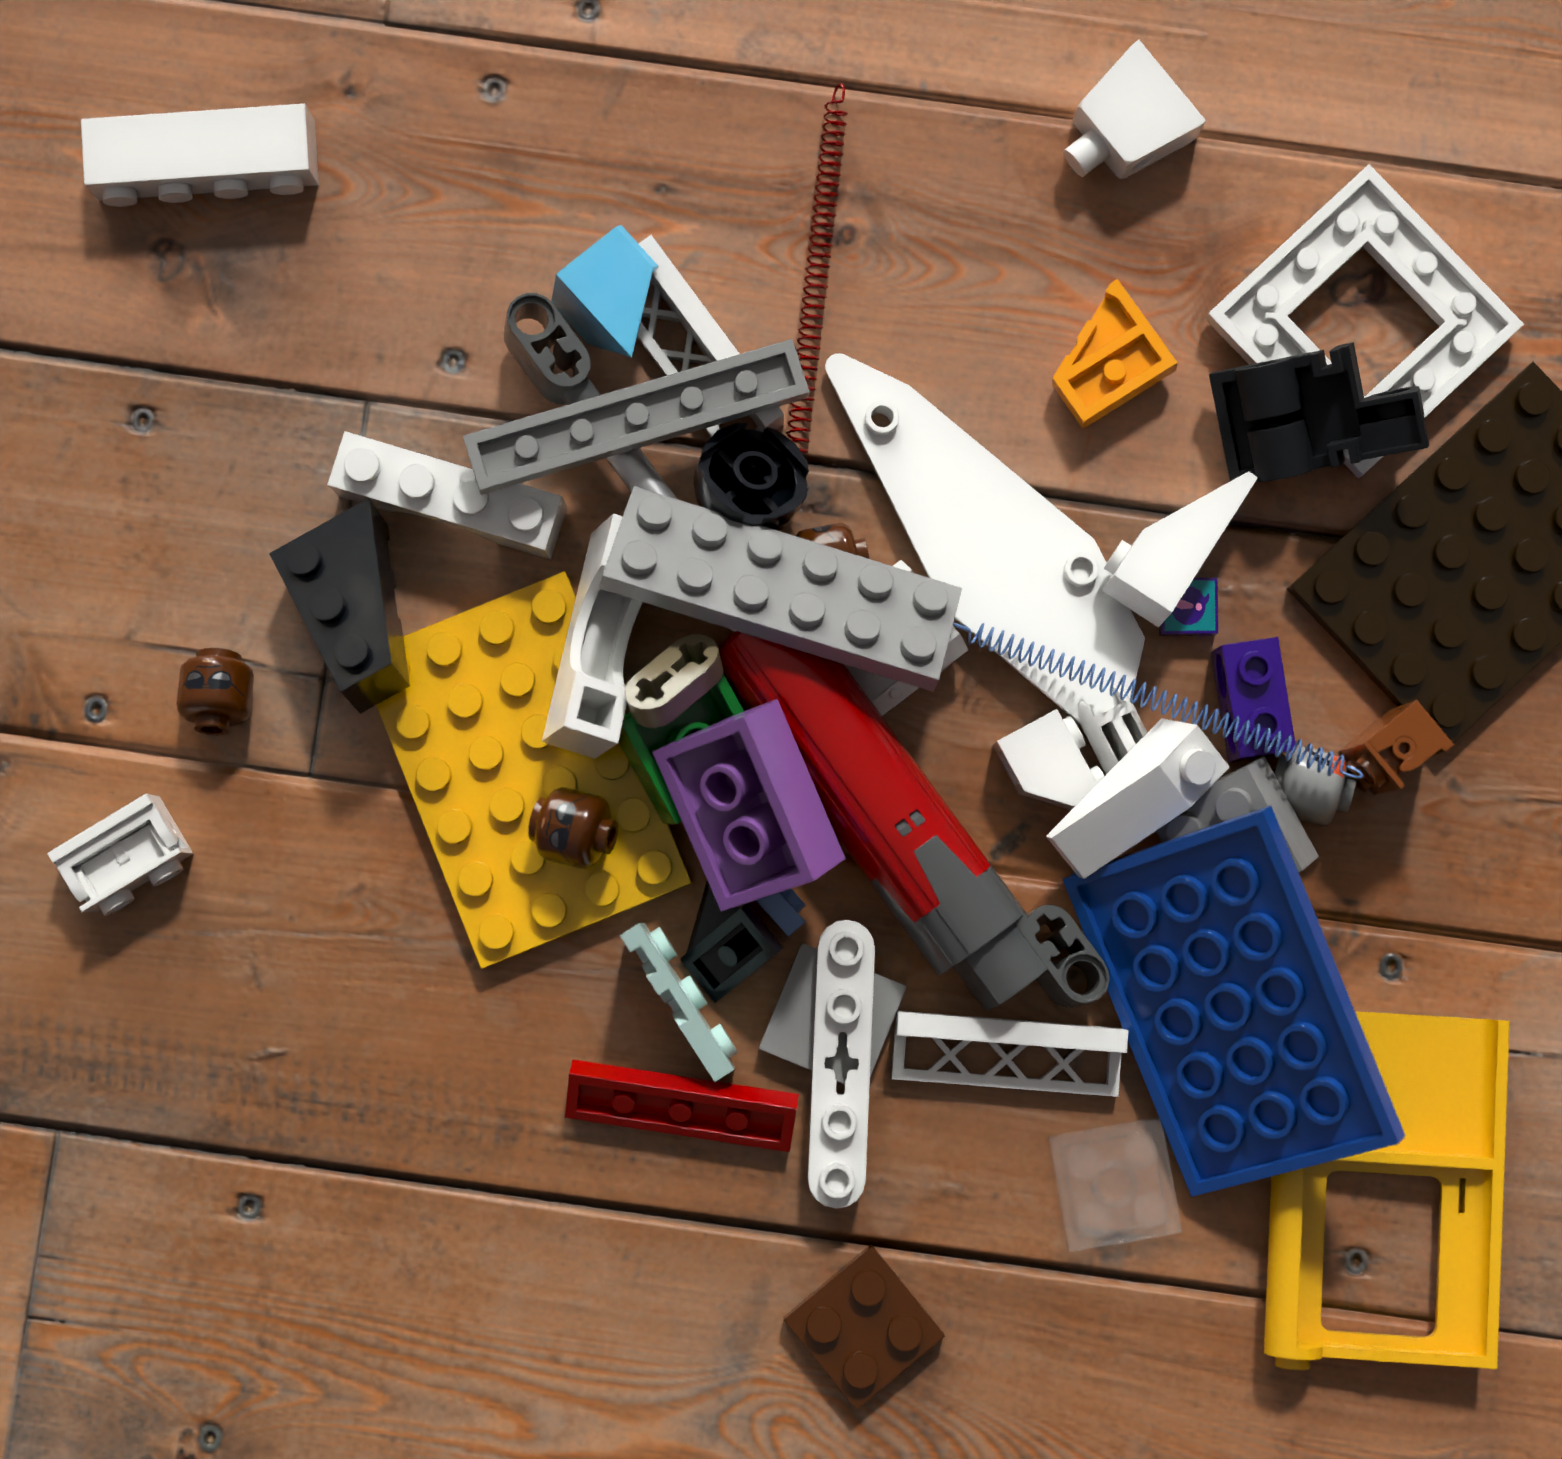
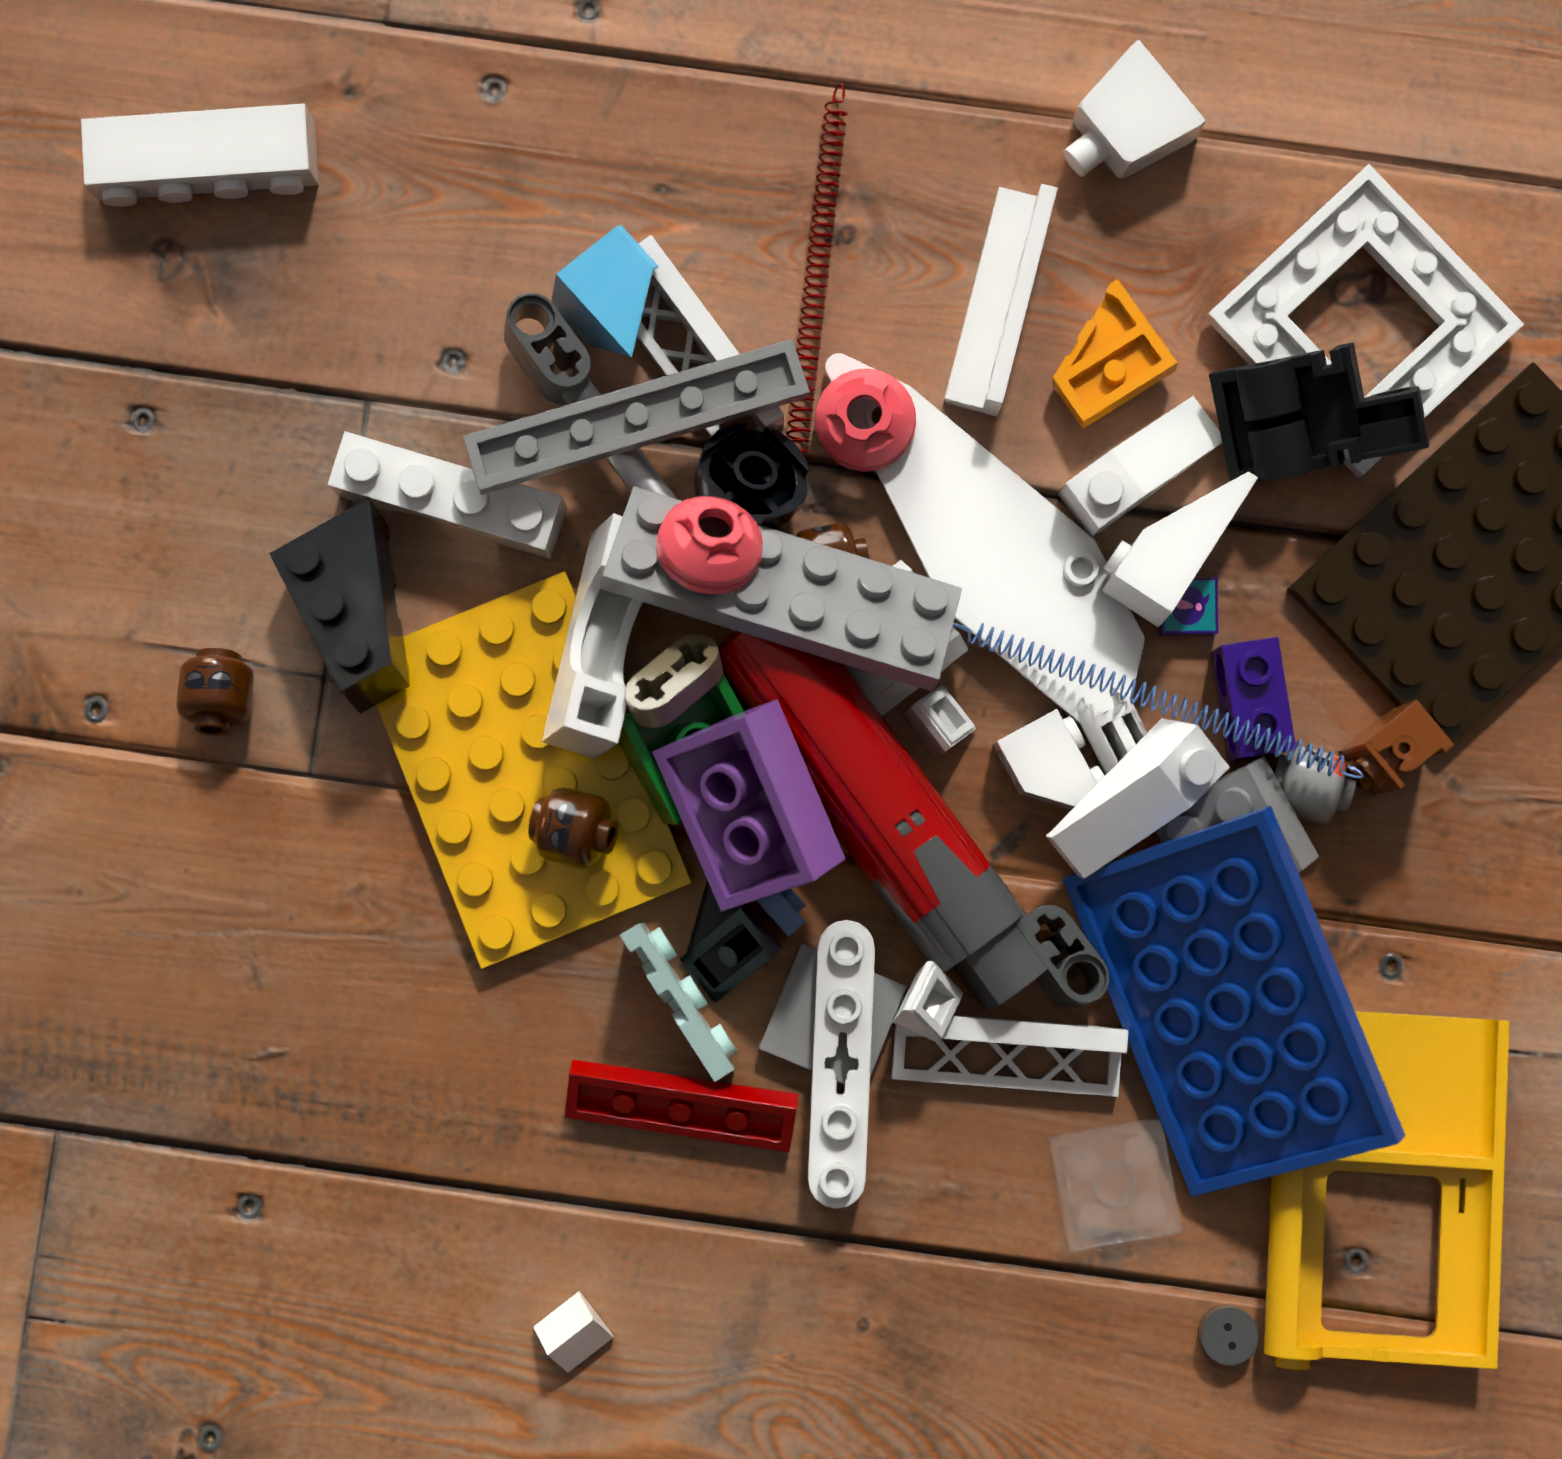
white hinge [47,794,194,916] -> none
reddish brown plate [784,1244,945,1410] -> none
none -> white slope [533,1291,614,1373]
none -> coral piece [656,496,763,594]
none -> coral piece [814,369,917,472]
none -> white slope [893,961,963,1042]
none -> white slope [902,685,976,759]
none -> white fence [943,183,1058,417]
none -> white slope [1058,396,1222,538]
none -> dark grey tile [1198,1305,1259,1366]

